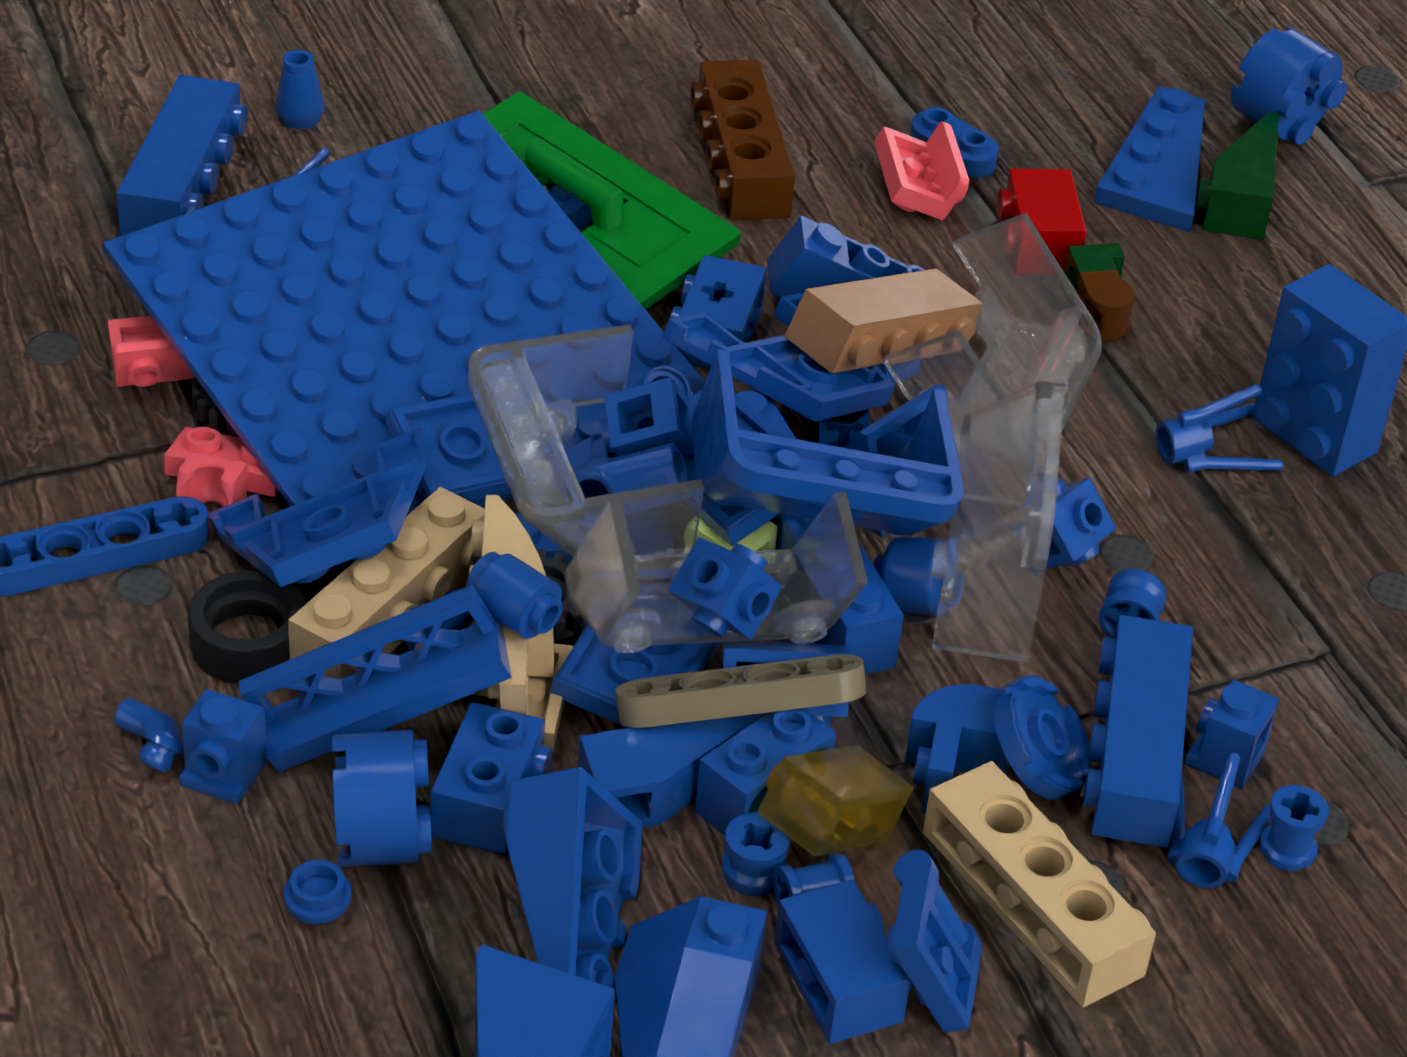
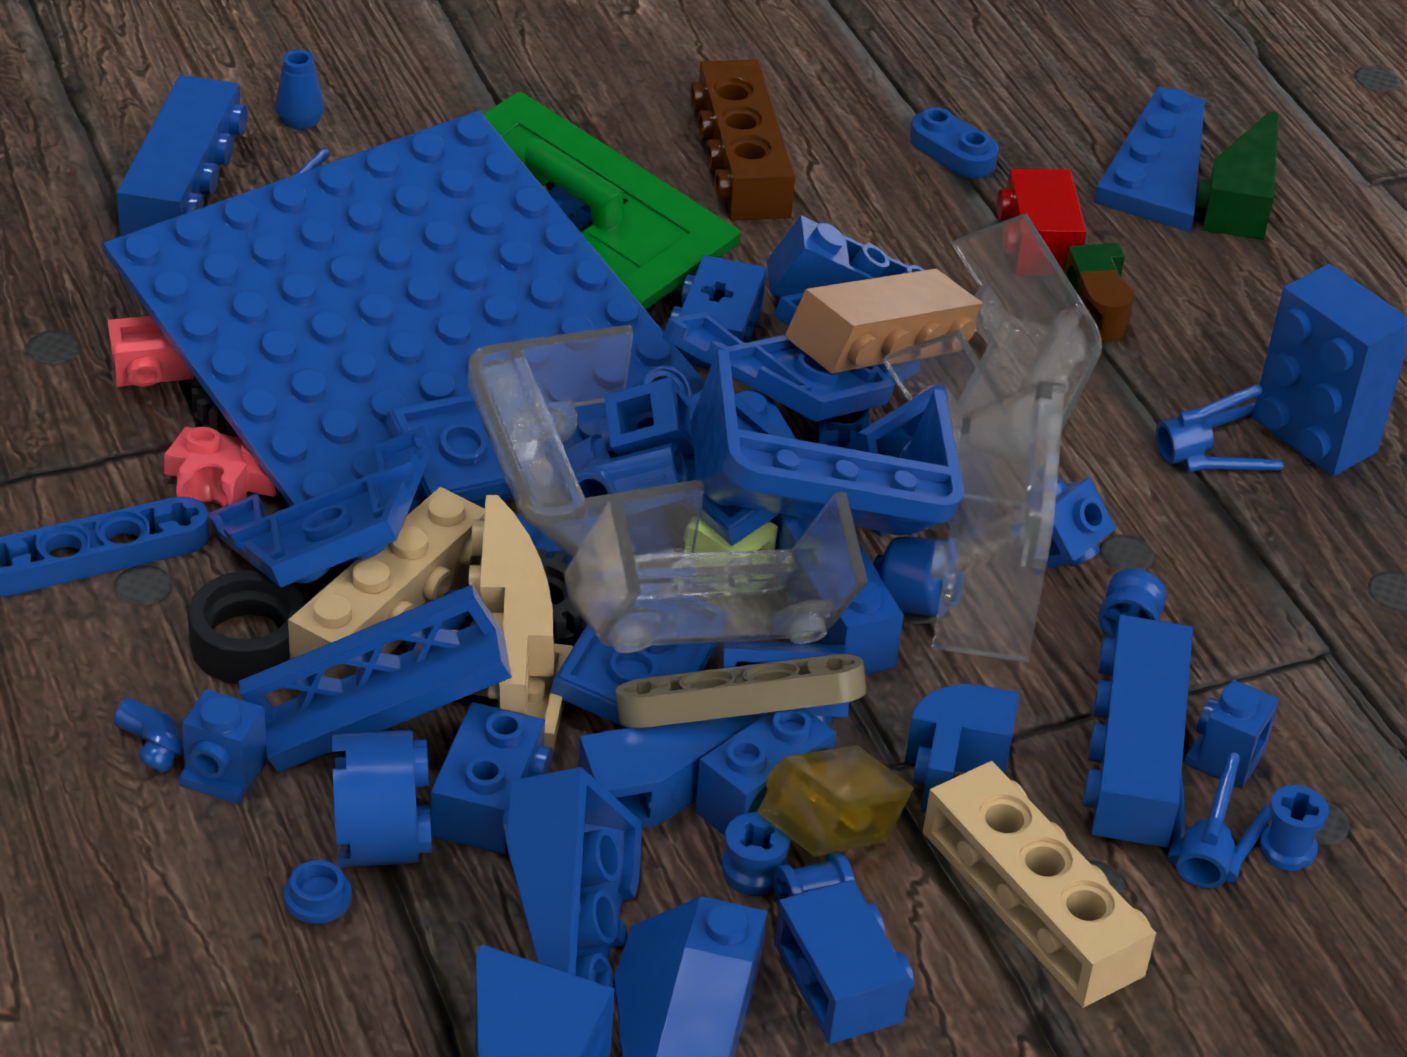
blue brick [466,552,563,639] -> none
blue brick [667,537,782,640] -> none
coral bracket [874,121,969,221] -> none
blue plate [888,850,982,1032] -> none
blue tile [993,675,1091,800] -> none
blue brick [1231,26,1347,145] -> none

